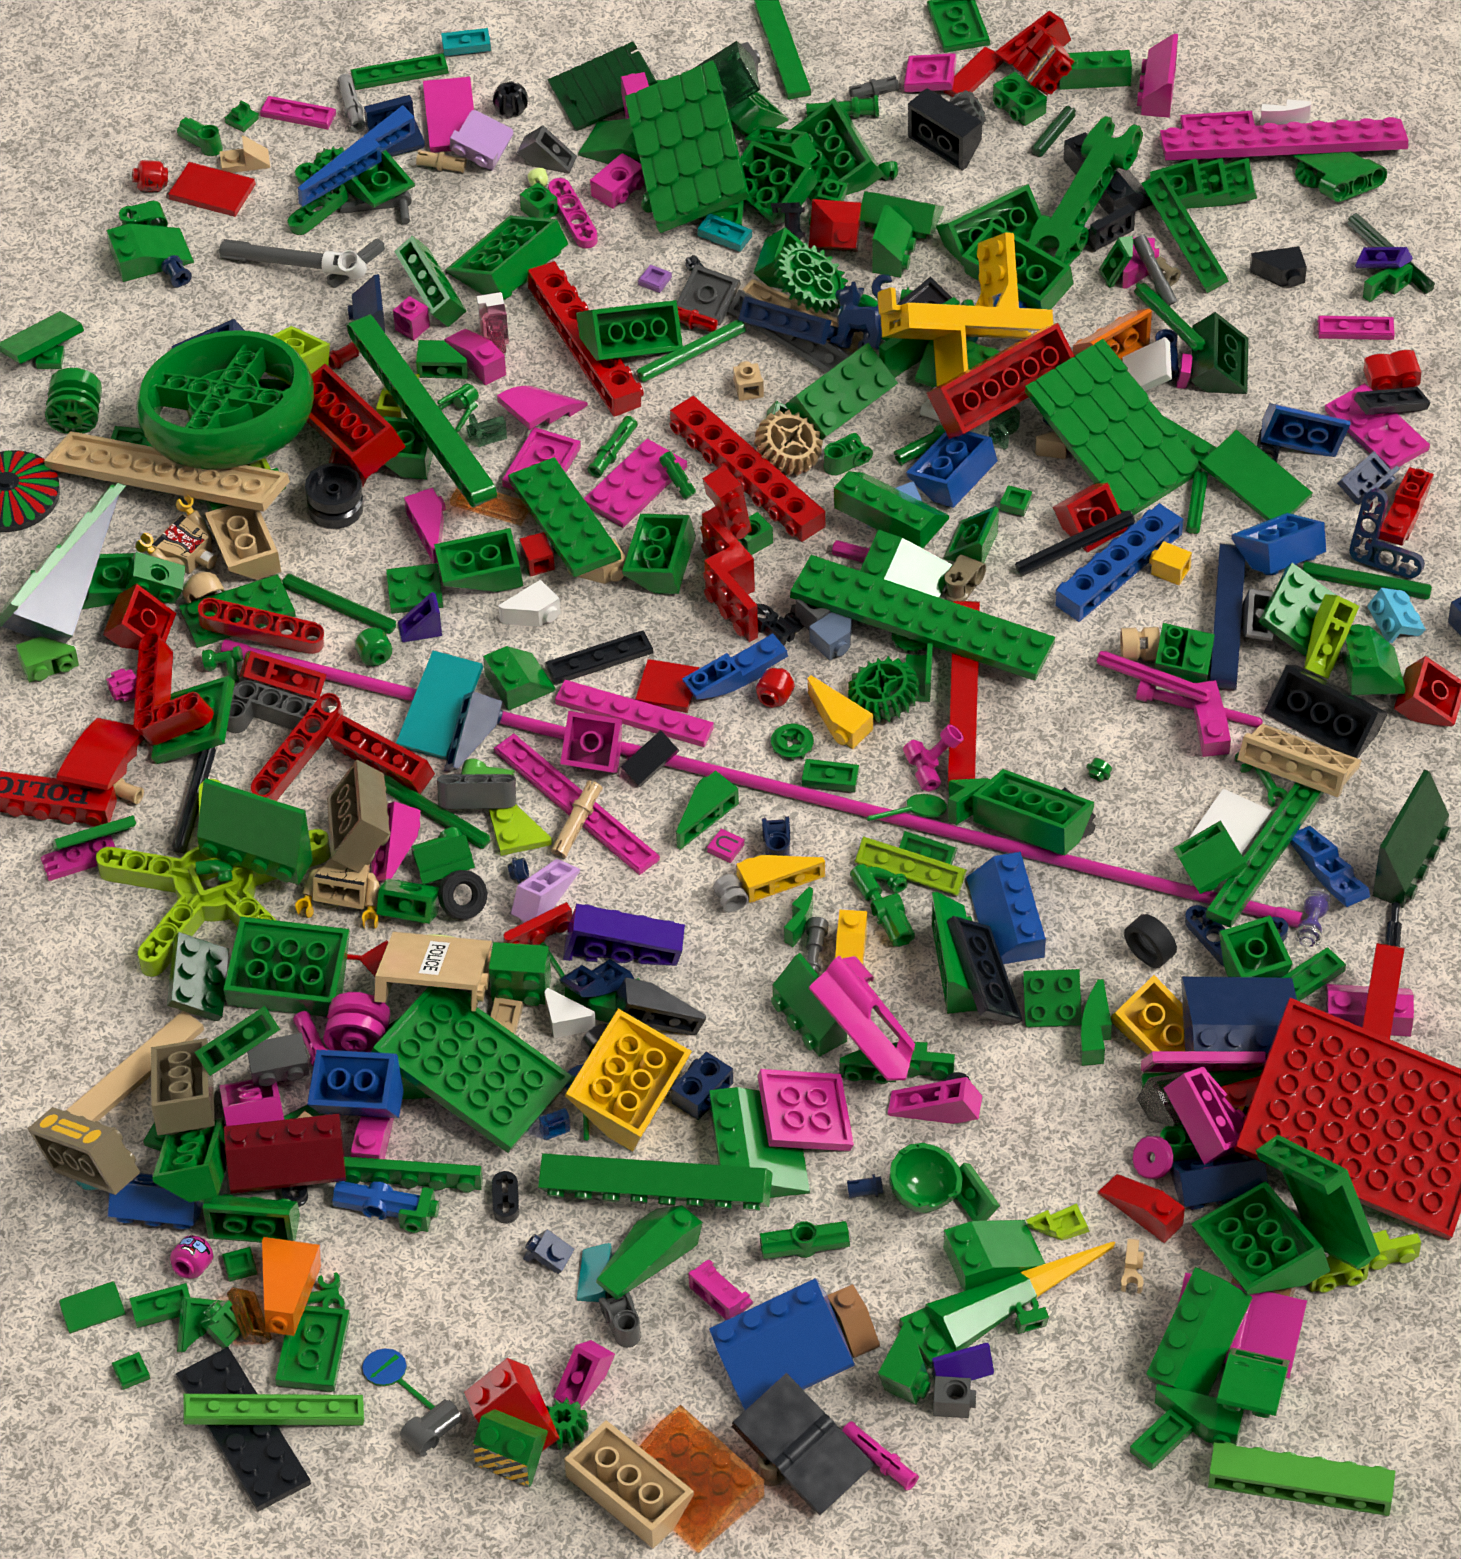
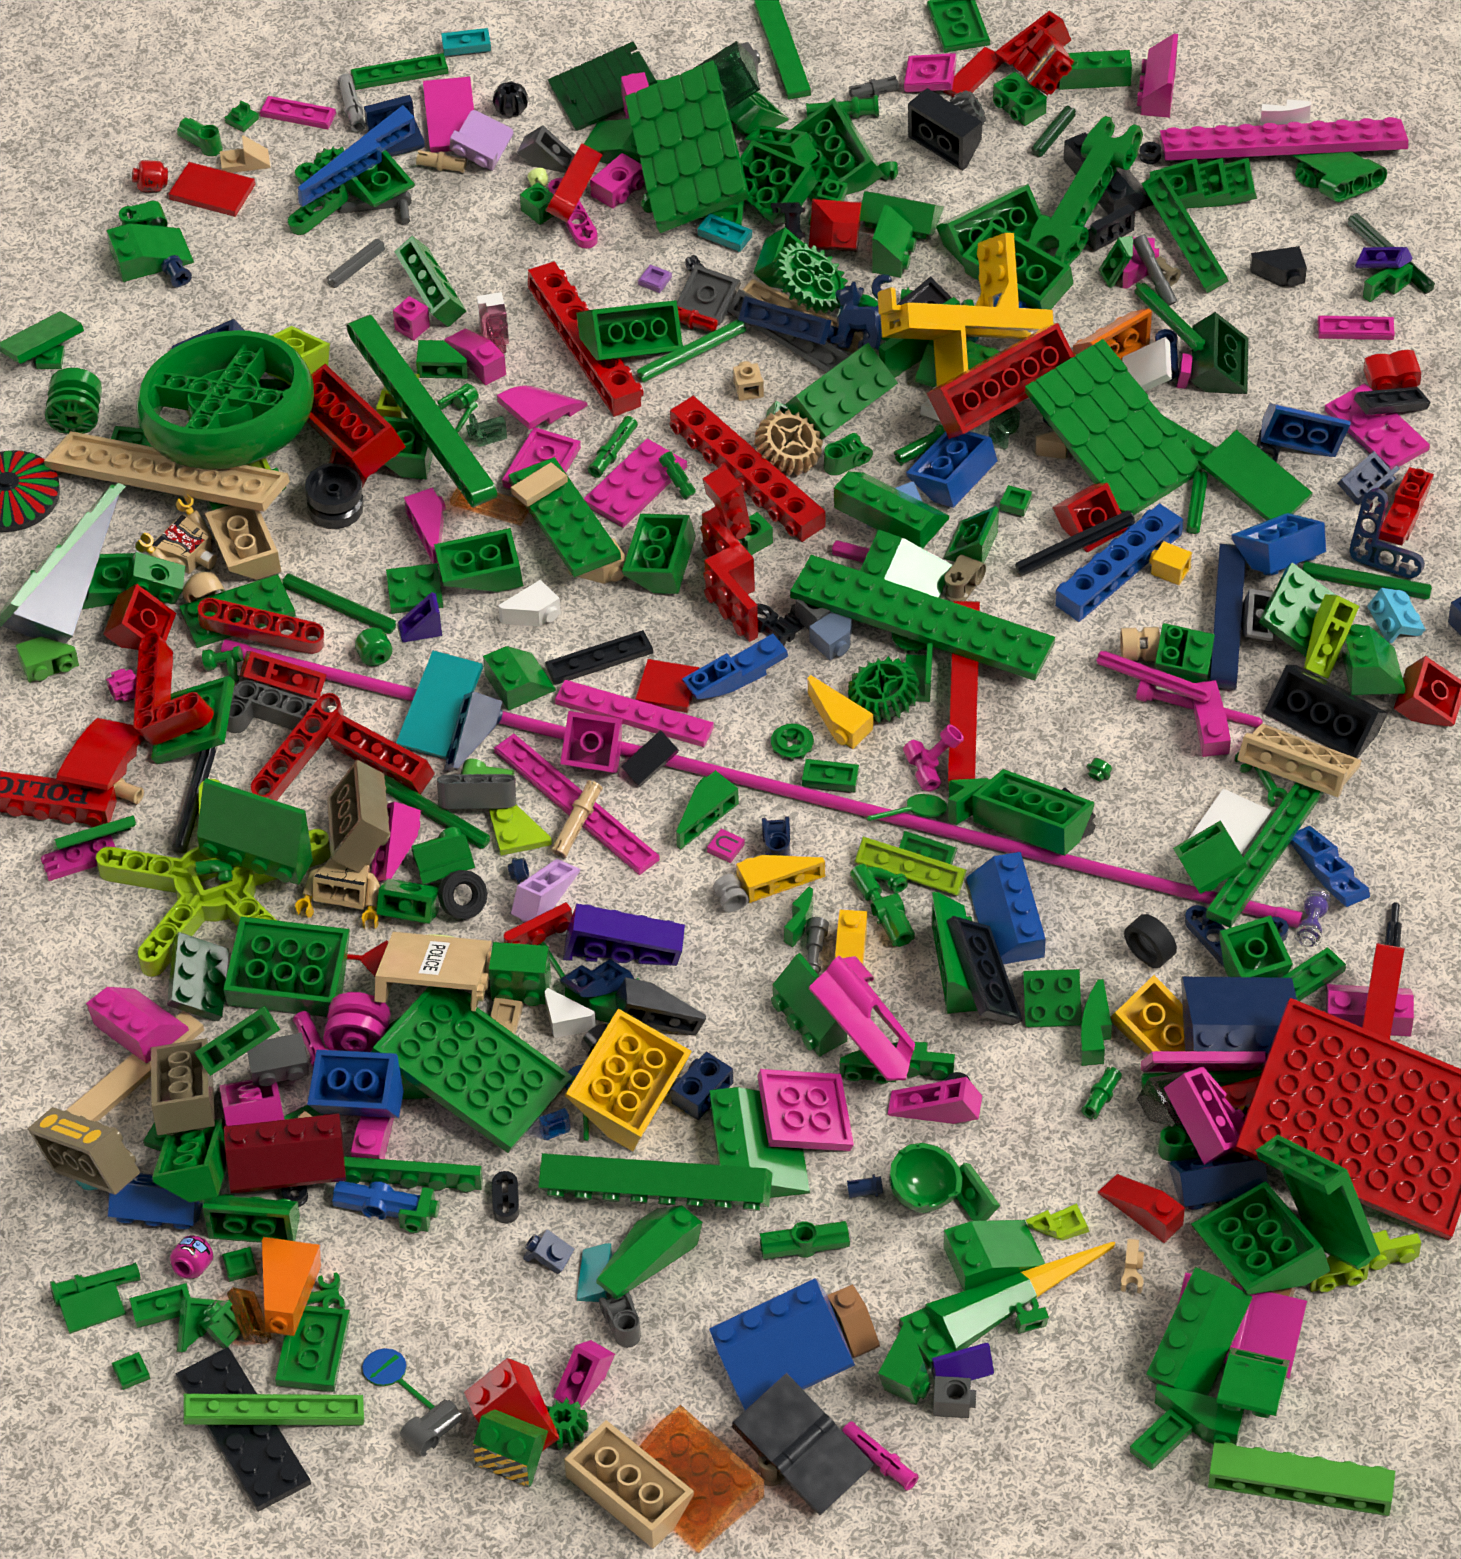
dark grey piece [219,239,367,280] -> none
red pin [328,342,360,369] -> none
dark blue slope [348,274,385,332] -> none
green slope [445,215,568,300] -> none
red brick [519,532,555,577] -> none
dark pink hinge [688,1259,753,1320] -> none
red head [756,668,795,708] -> none
dark pink piece [1132,1136,1173,1179] -> none
dark pink tile [1180,111,1255,130] -> none
dark green slope [1373,769,1451,908] -> none
none -> green pin [50,1262,141,1307]
none -> dark pink slope [86,987,189,1064]
none -> tan tile [511,463,568,507]
none -> red beam [546,143,603,222]
none -> green pin [1081,1067,1122,1119]
none -> black bush [1139,142,1161,164]

